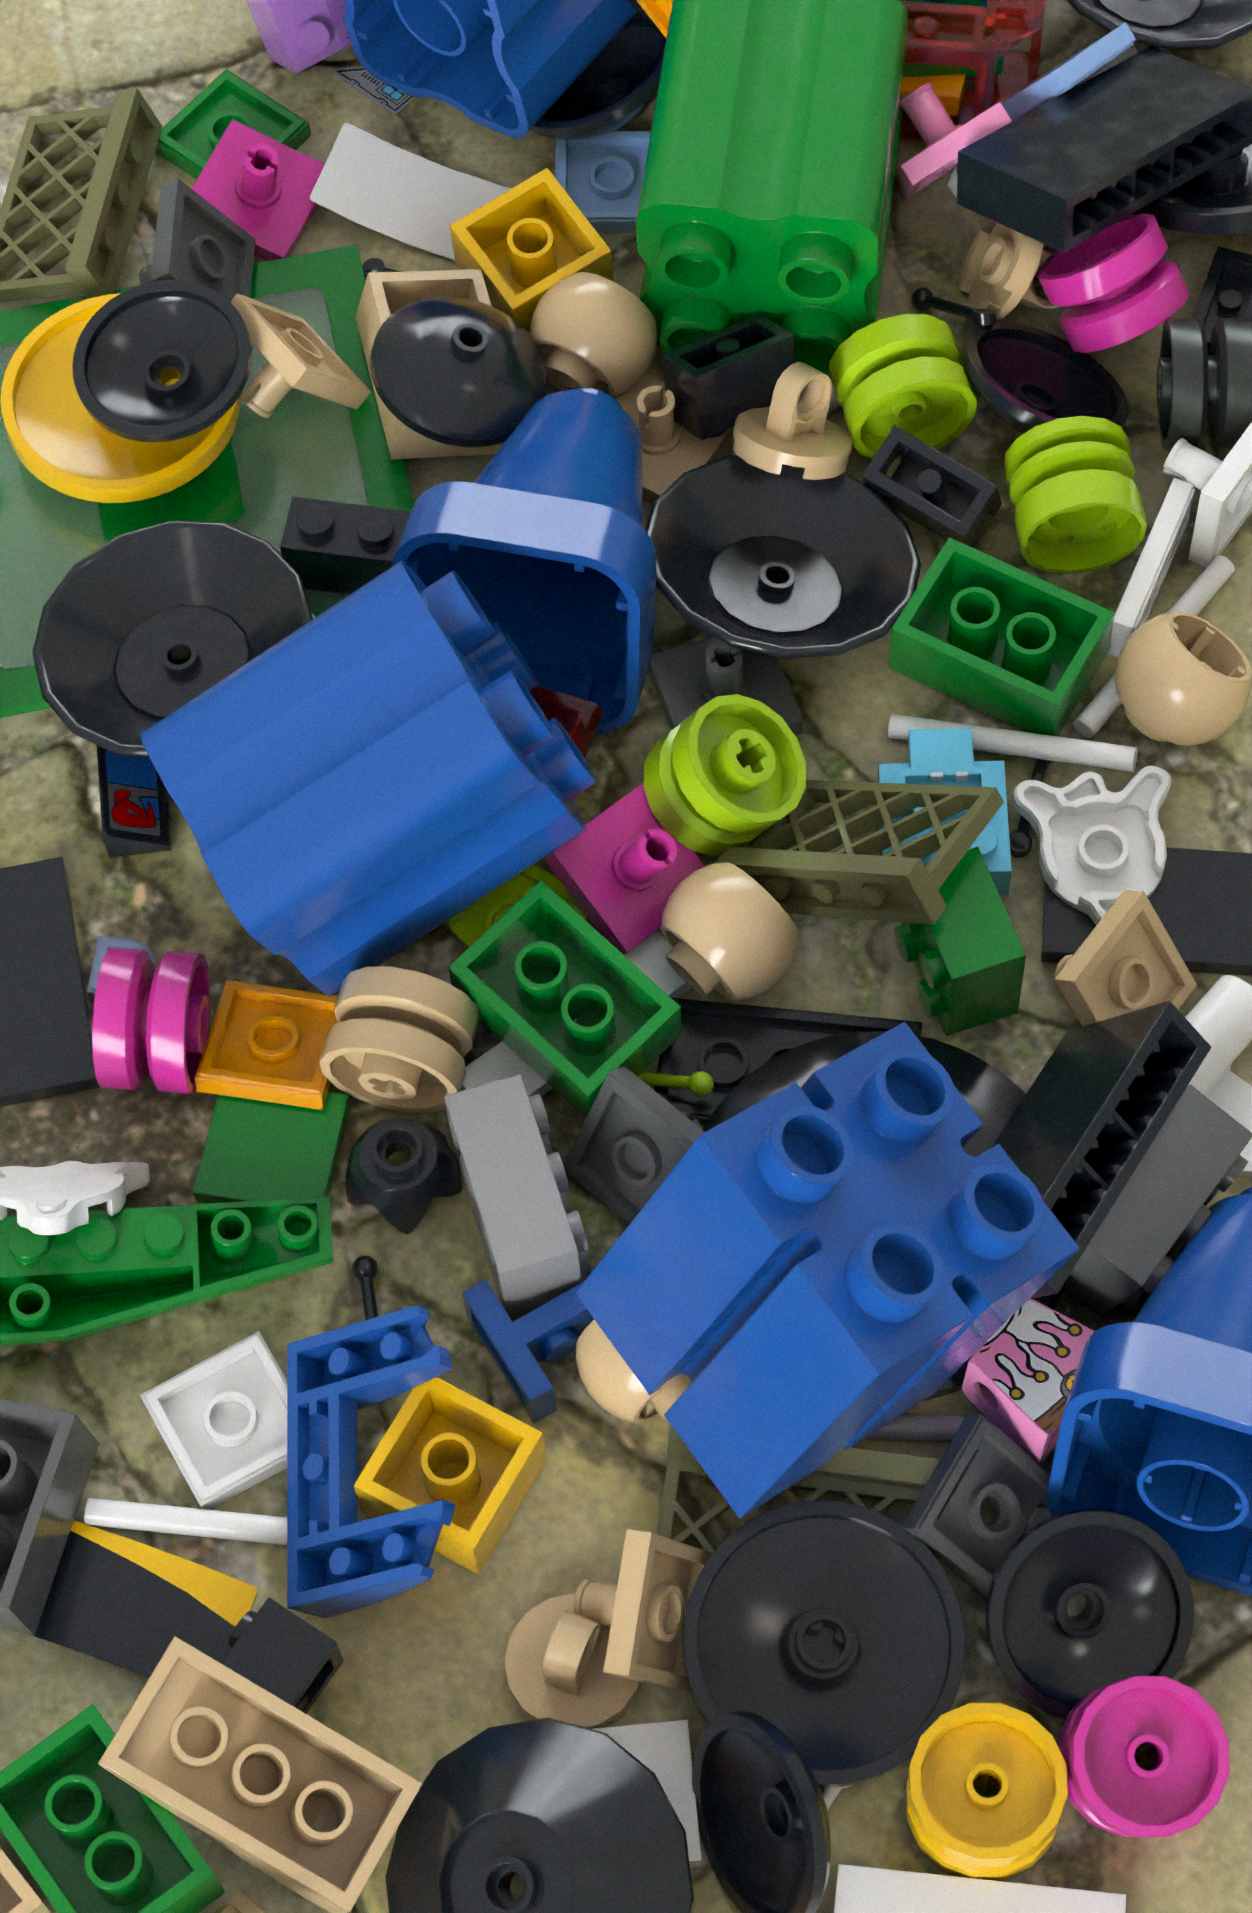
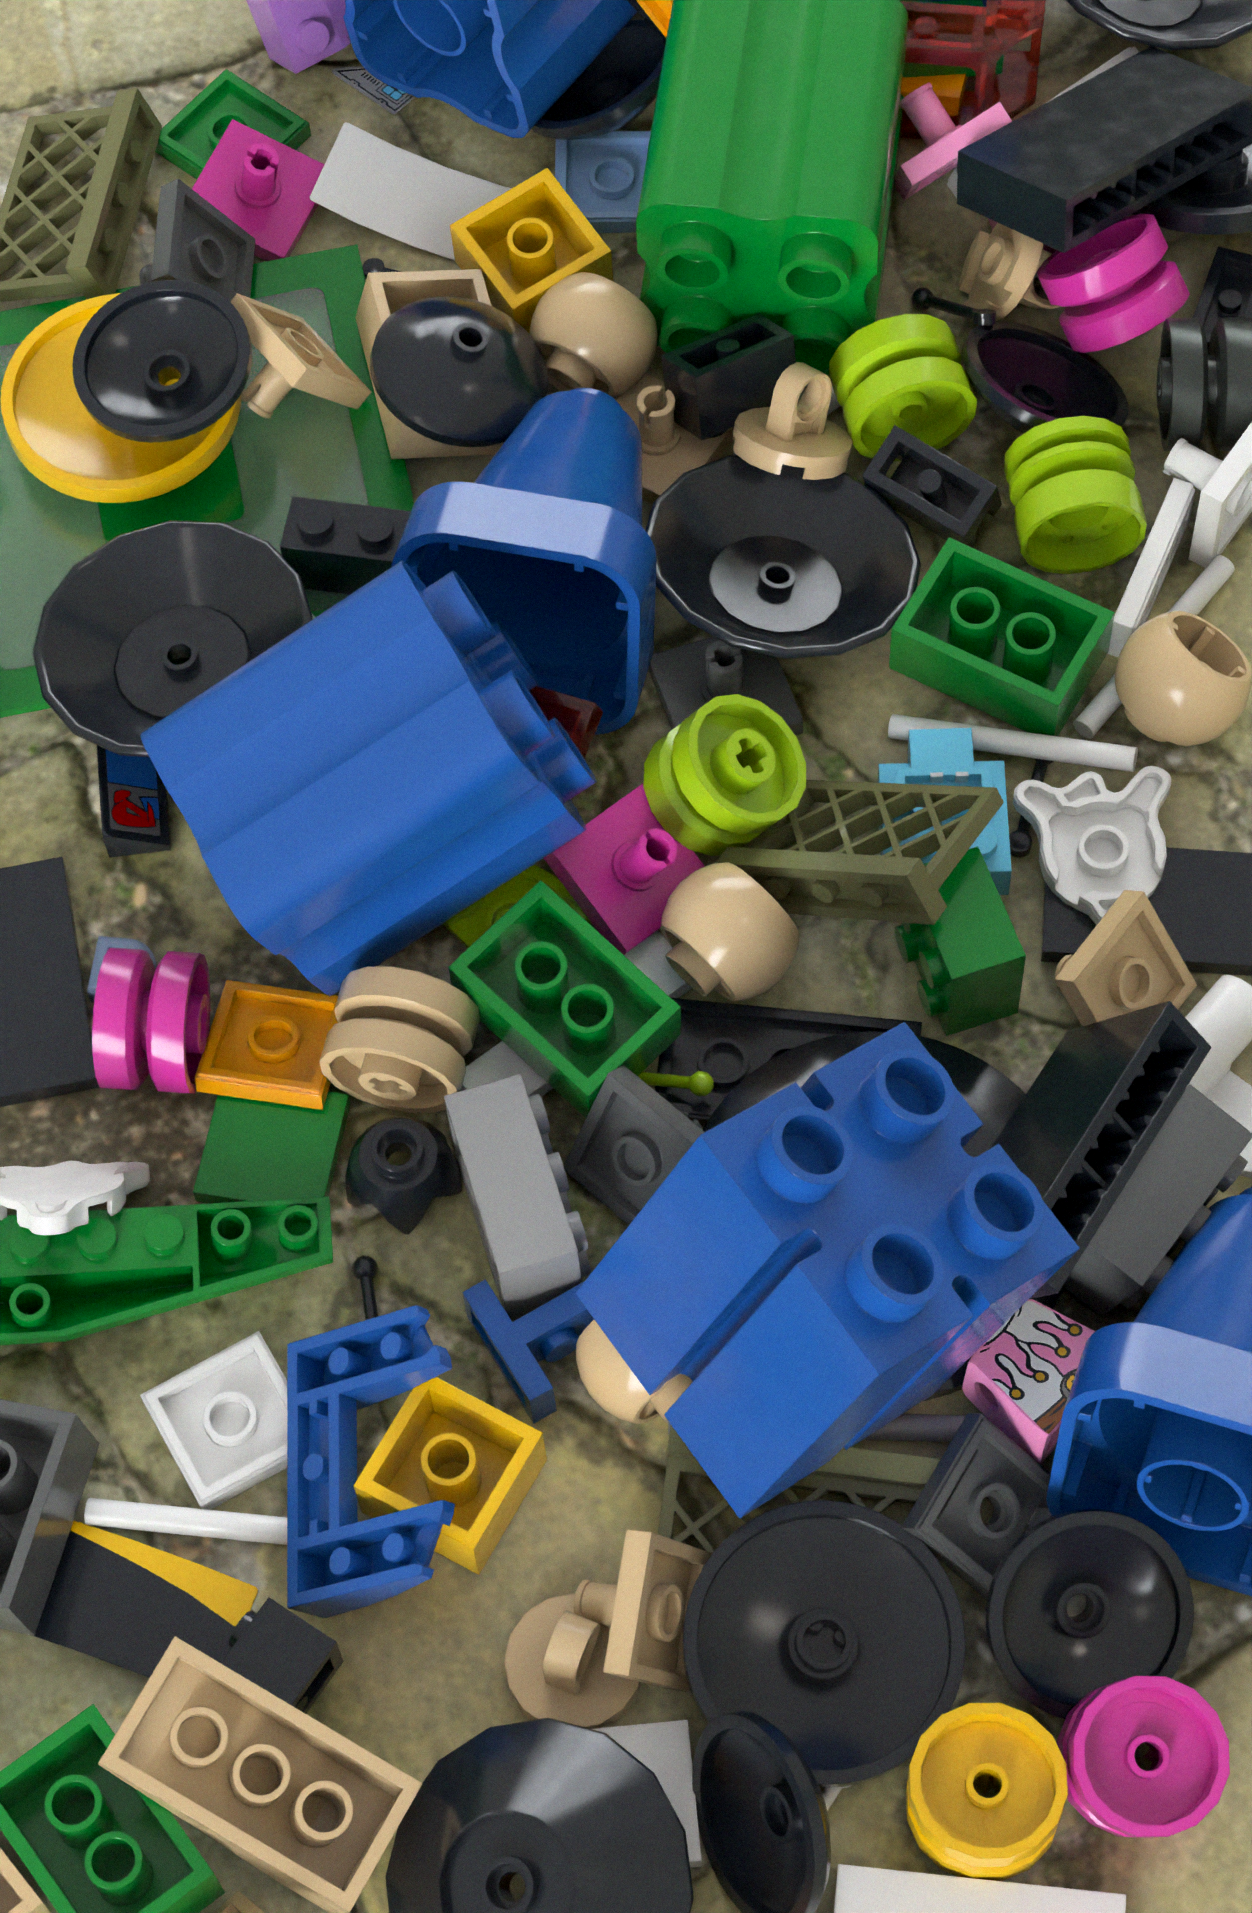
light blue tile [1001,22,1136,121] -> none

